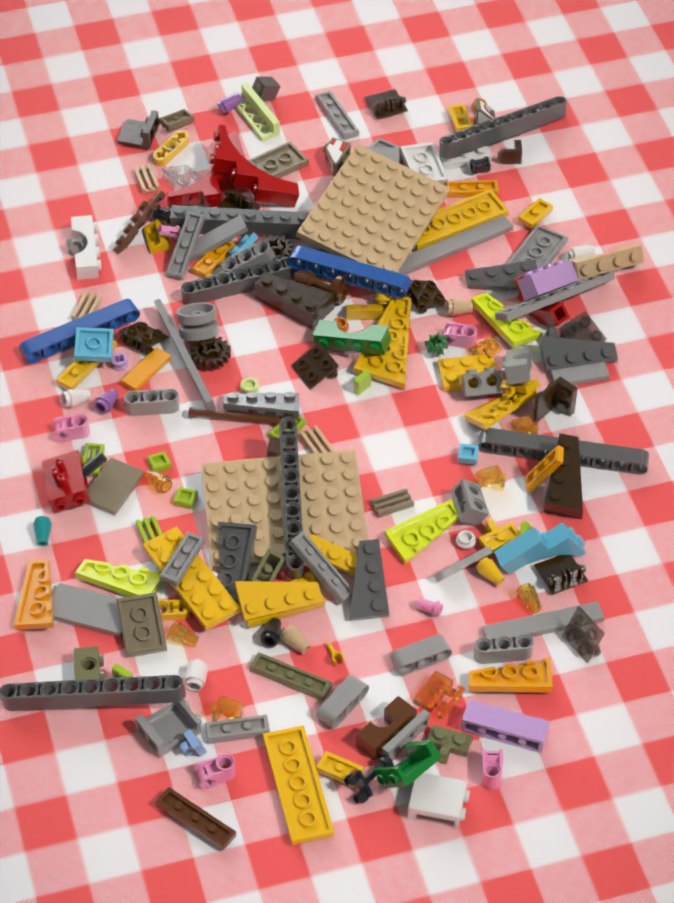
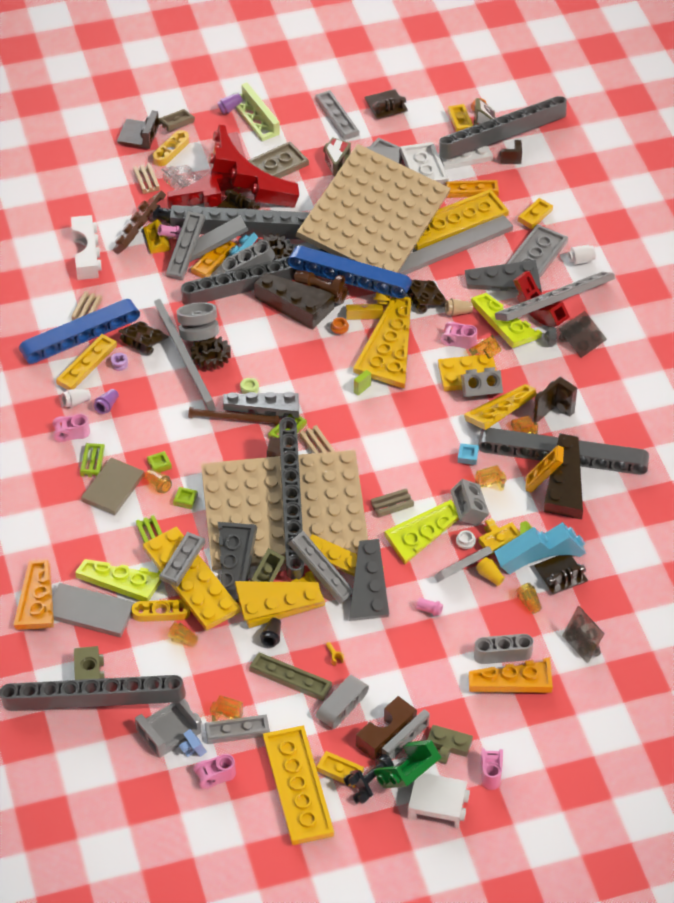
teal cone [33,516,52,547] -> none
red piece [42,450,107,513] -> none
light grey plate [66,236,85,255] -> none
medium azure plate [74,327,114,362] -> none
lime tile [112,663,133,678] -> none
dark tan tile [116,592,167,658] -> none
light orange tile [121,347,171,391] -> none
light grey beam [124,388,180,416] -> none
reddish brown plate [155,787,237,851] -> none
white brick [185,659,209,692] -> none
dark grey brick [252,76,281,100] -> none
tan cone [281,624,311,654] -> none
dark brown hinge [291,342,339,390] -> none
green arch [312,320,392,355] -> none
light grey beam [390,634,453,676] -> none
clear orange plate [413,671,465,720] -> none
green gear [425,333,448,357] -> none
lavender brick [461,700,550,753] -> none
black bush [470,156,491,175] -> none
light grey tile [482,601,604,637] -> none
yellow plate [500,379,540,398] -> none
light grey arch [502,347,532,385] -> none
lavender brick [517,259,579,301] -> none
dark grey wing [538,336,618,373] -> none
light grey tile [550,362,610,385] -> none
tan arch [568,242,644,280] -> none

